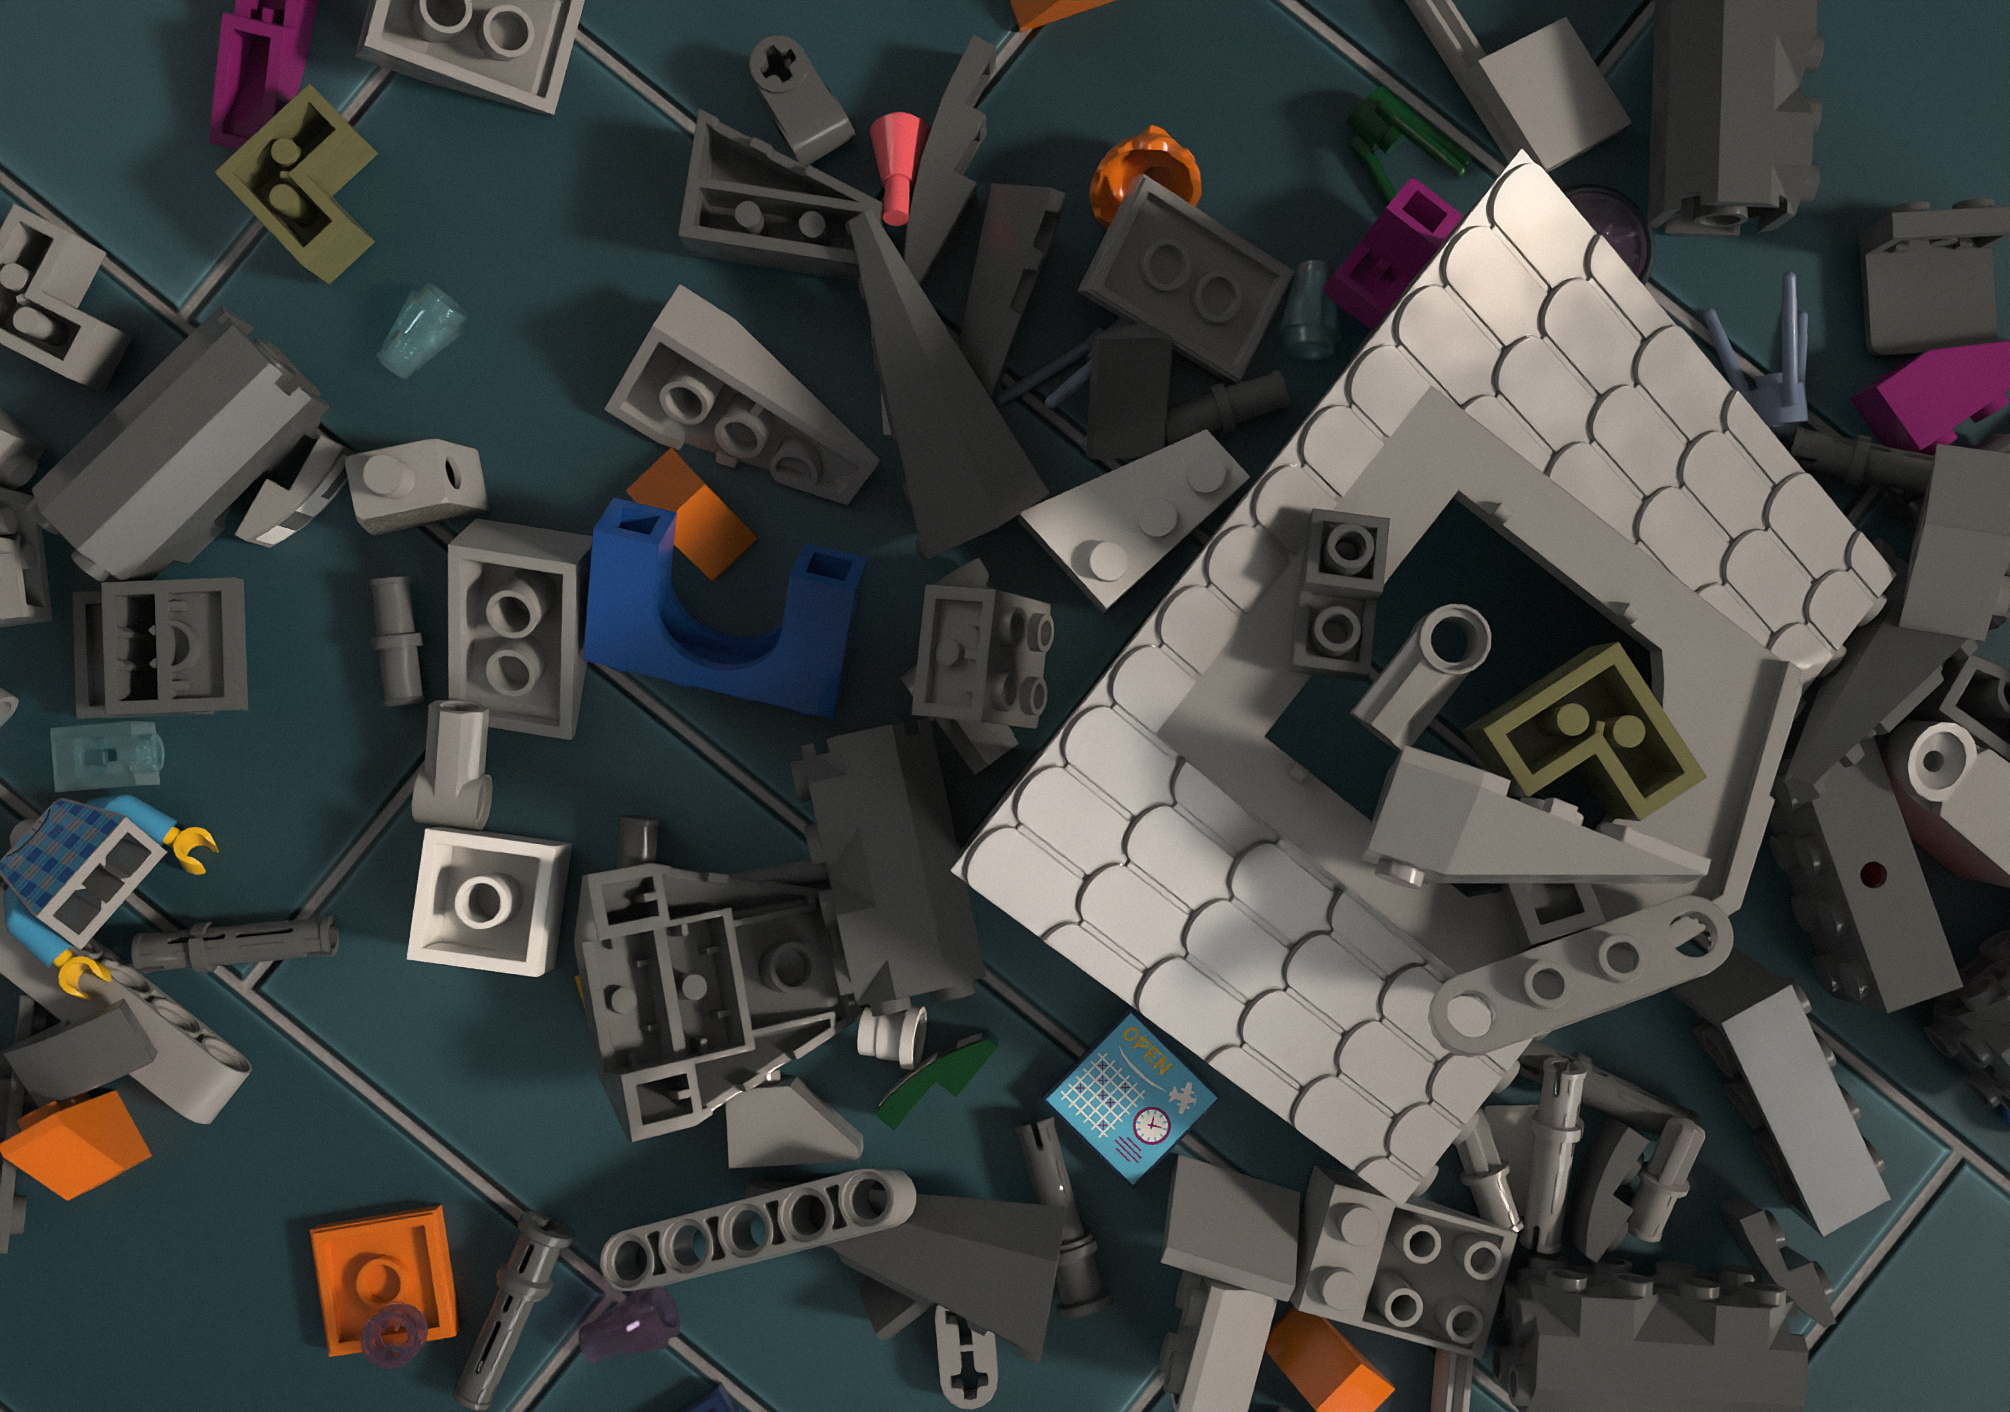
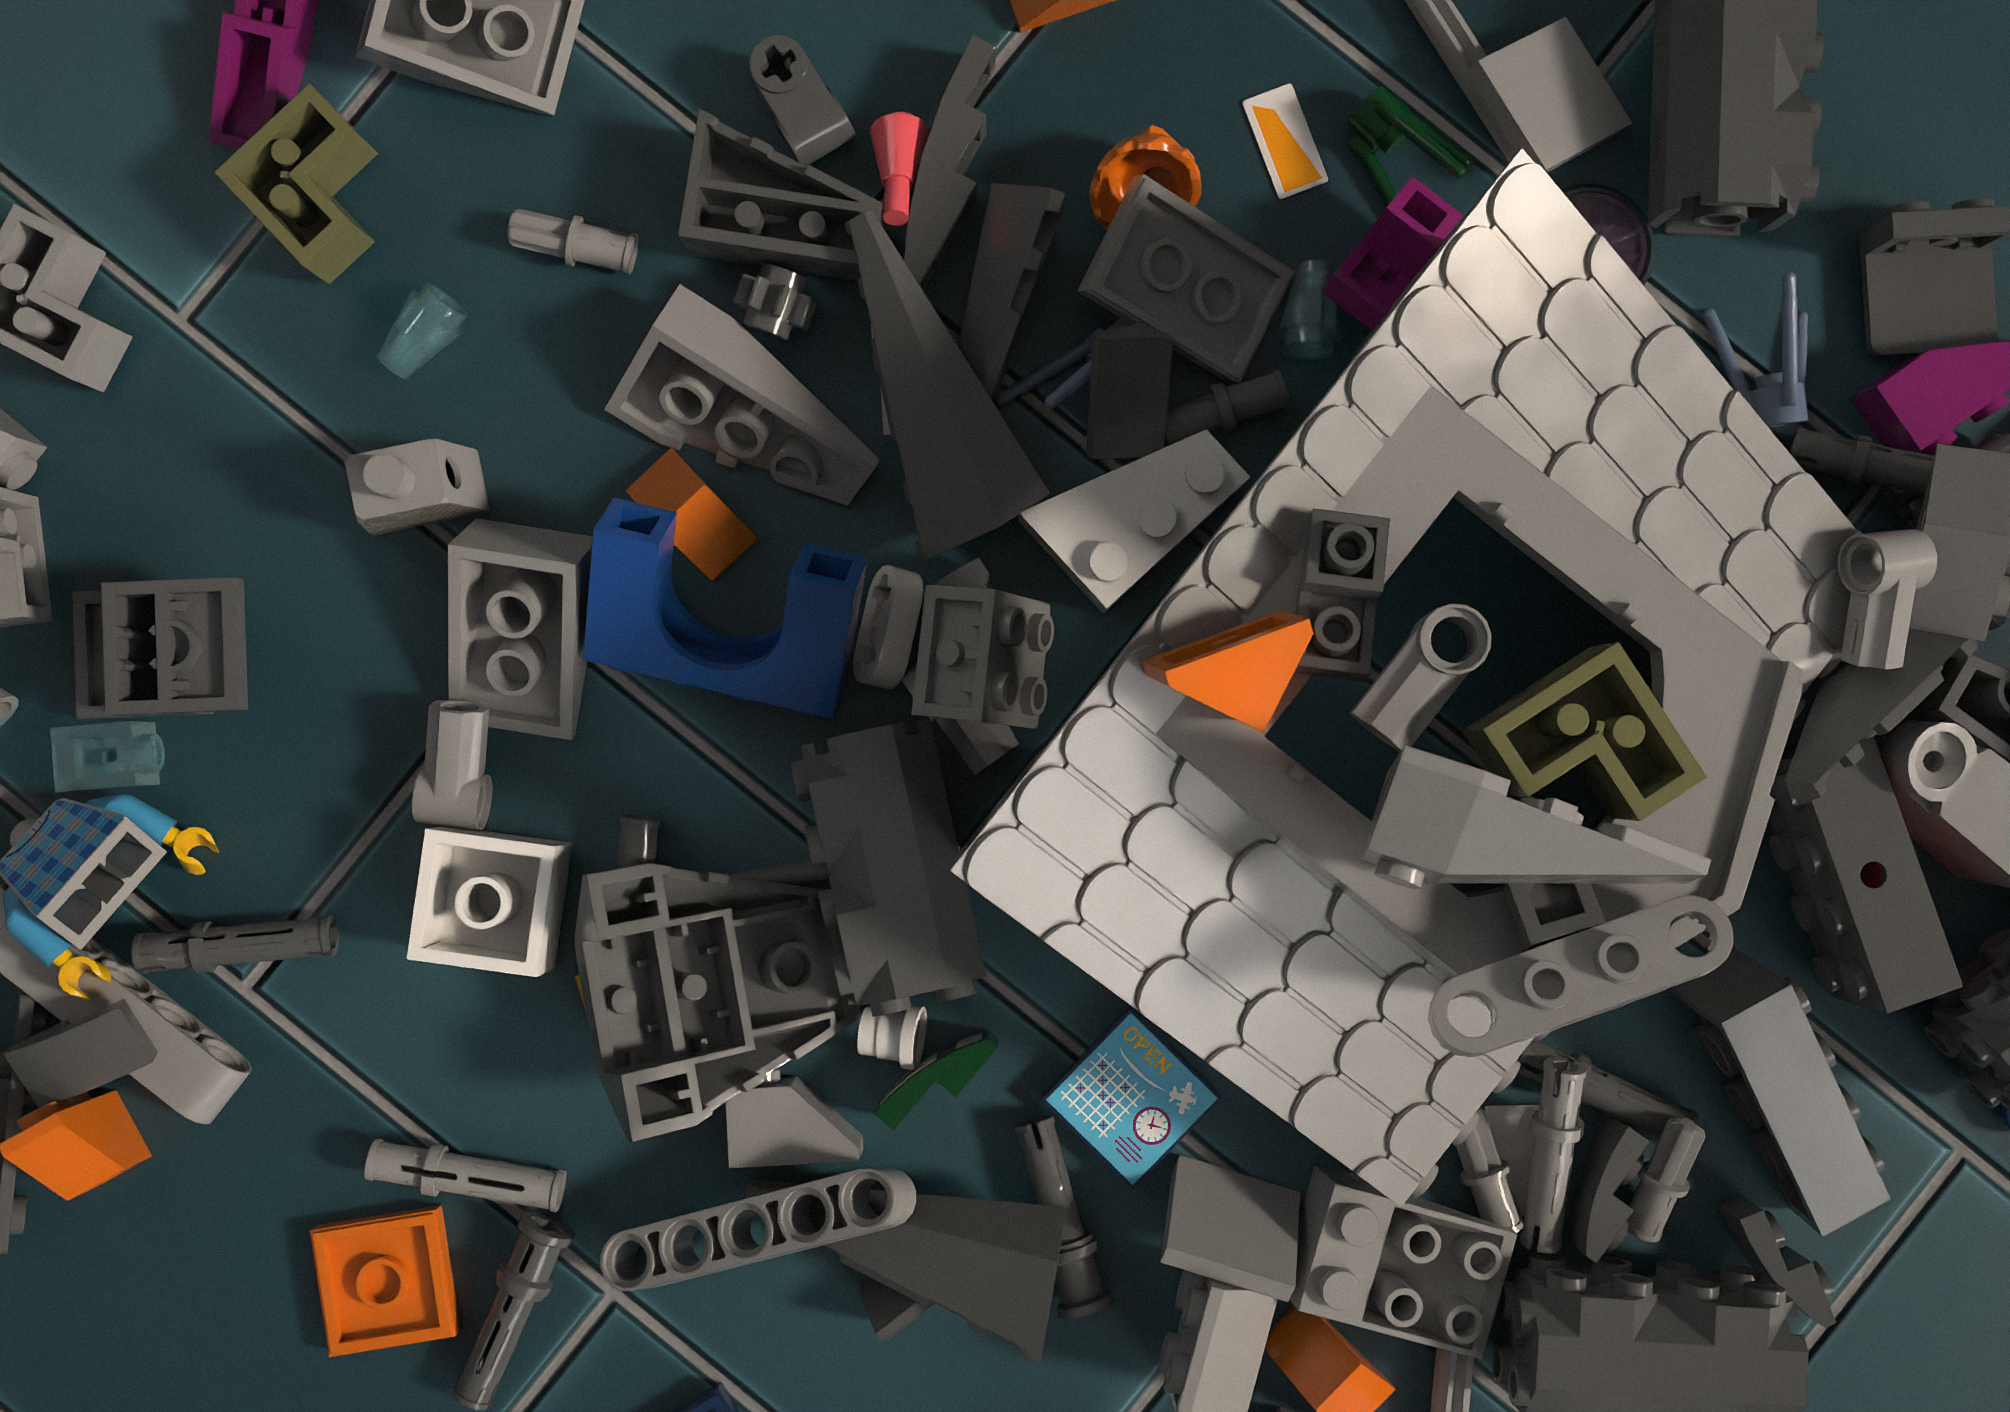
dark grey brick [25,305,330,582] -> none
light grey slope [235,435,358,548] -> none
bush [361,1302,428,1370] -> none
dark grey pin [368,576,425,707] -> none
clear purple cone [579,1287,680,1363] -> none
light grey beam [935,1304,998,1410] -> none
none -> light grey pin [364,1139,567,1212]
none -> light grey axle [507,209,639,275]
none -> dark grey gear [733,263,817,342]
none -> white beam [853,565,924,690]
none -> orange slope [1142,610,1314,733]
none -> sticker [1243,83,1328,199]
none -> light grey piece [1837,529,1937,670]

